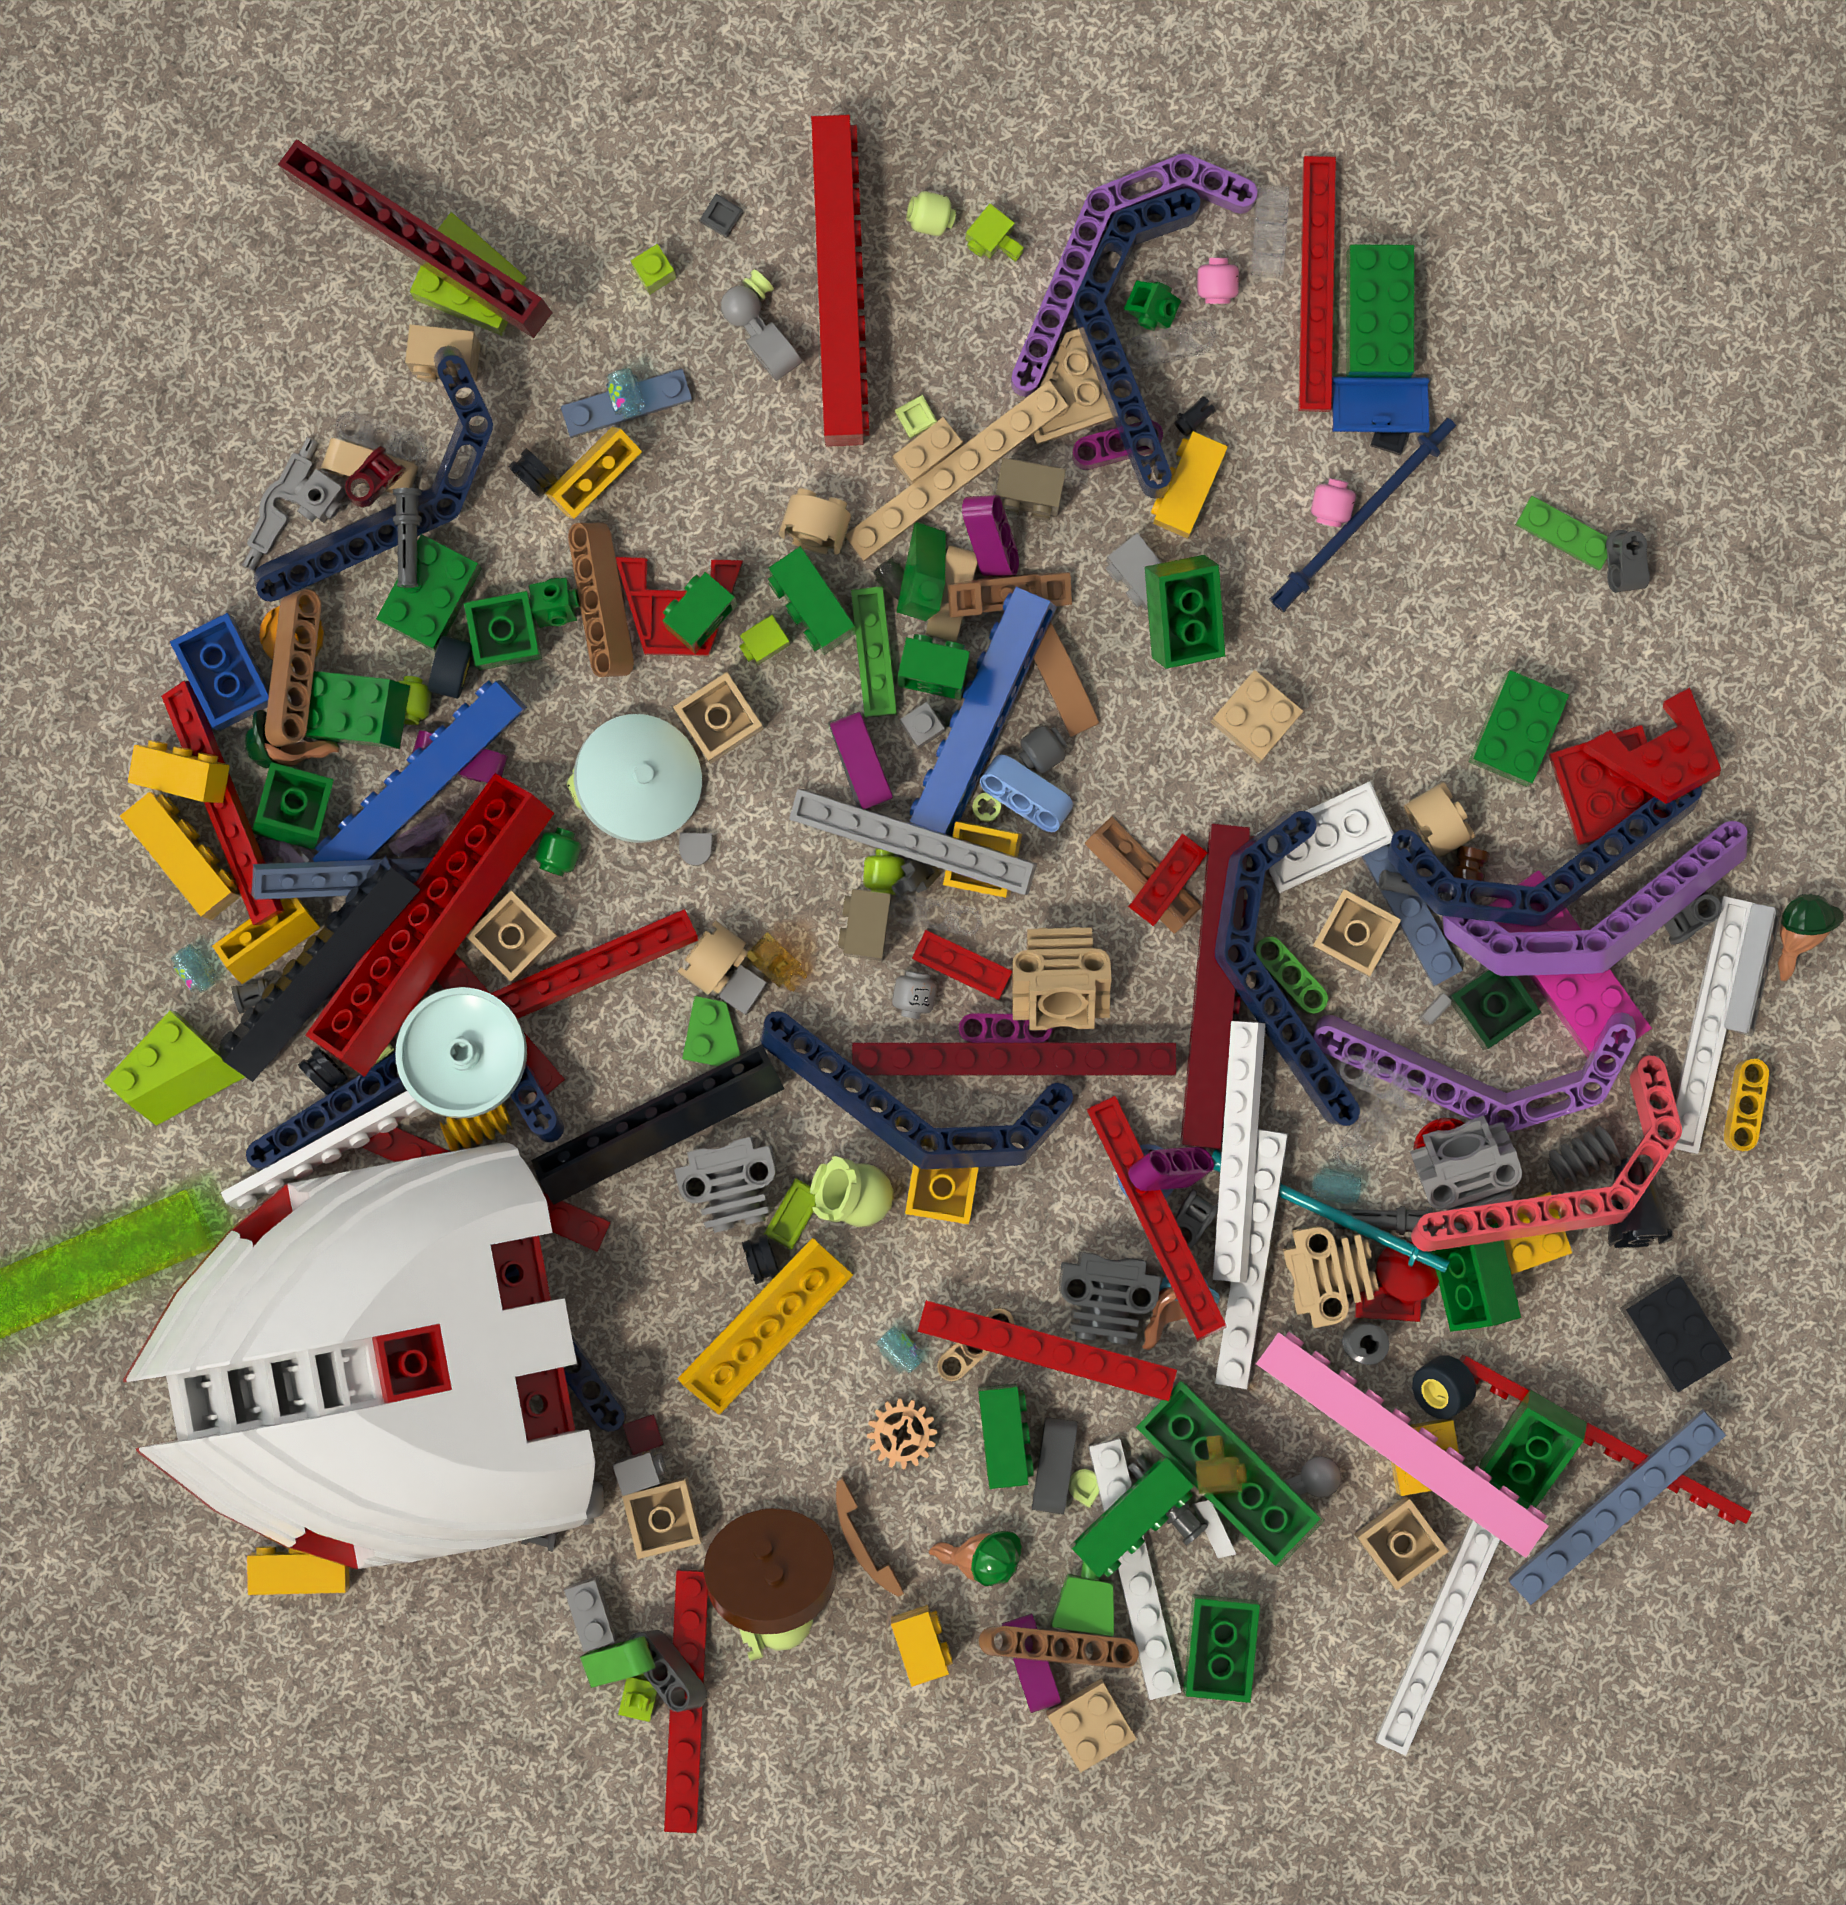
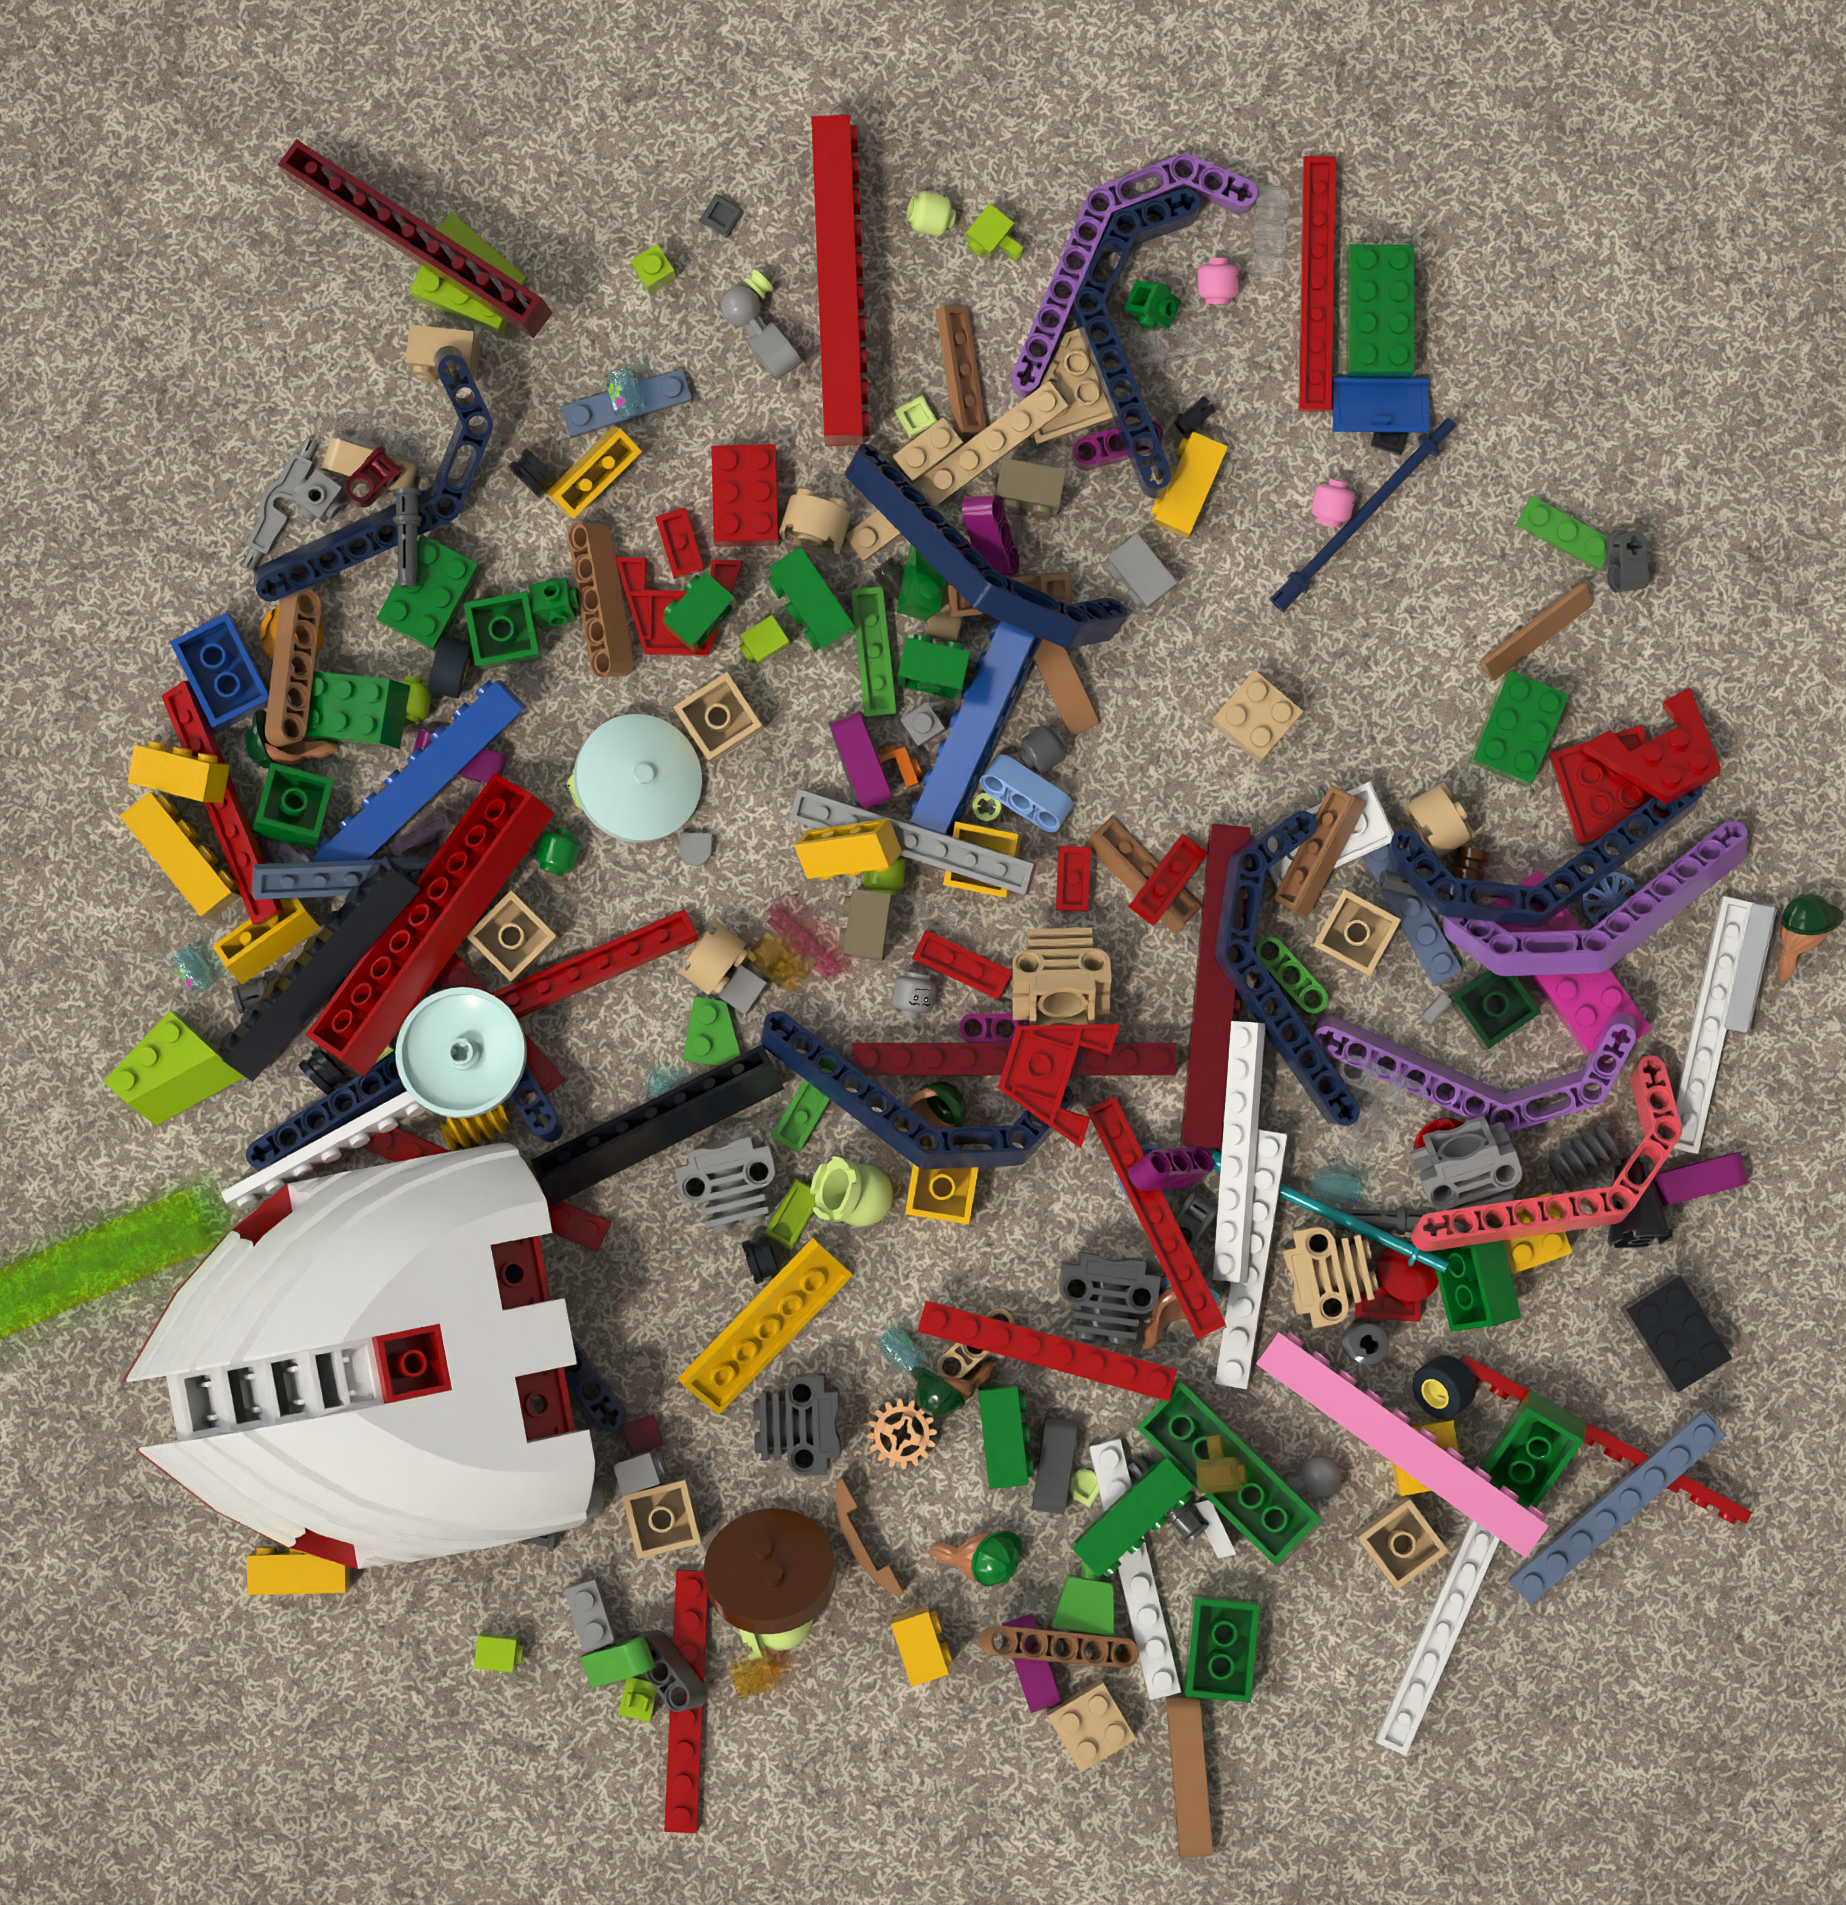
dark grey plate [891,858,941,898] -> none
green brick [1144,555,1226,669] -> none
dark grey piece [1664,891,1722,945] -> none
yellow beam [1724,1059,1769,1151] -> none
none -> lime brick [474,1632,524,1673]
none -> clear light blue tile [646,1067,682,1100]
none -> red plate [655,507,704,579]
none -> red brick [711,444,779,547]
none -> clear yellow brick [729,1653,781,1699]
none -> dark grey piece [753,1373,841,1476]
none -> clear pink plate [766,902,844,980]
none -> bright green plate [771,1068,832,1153]
none -> yellow brick [794,818,902,880]
none -> dark blue beam [845,444,1128,648]
none -> orange bracket [878,744,923,790]
none -> dark green piece [881,1081,967,1145]
none -> dark green piece [911,1361,997,1418]
none -> medium nougat plate [936,306,986,435]
none -> red wing [997,1024,1120,1149]
none -> red plate [1055,846,1091,912]
none -> medium nougat beam [1166,1697,1213,1858]
none -> medium nougat slope [1273,784,1366,916]
none -> medium nougat slope [1479,583,1593,681]
none -> medium blue wheel [1581,872,1640,927]
none -> magenta beam [1653,1152,1749,1206]

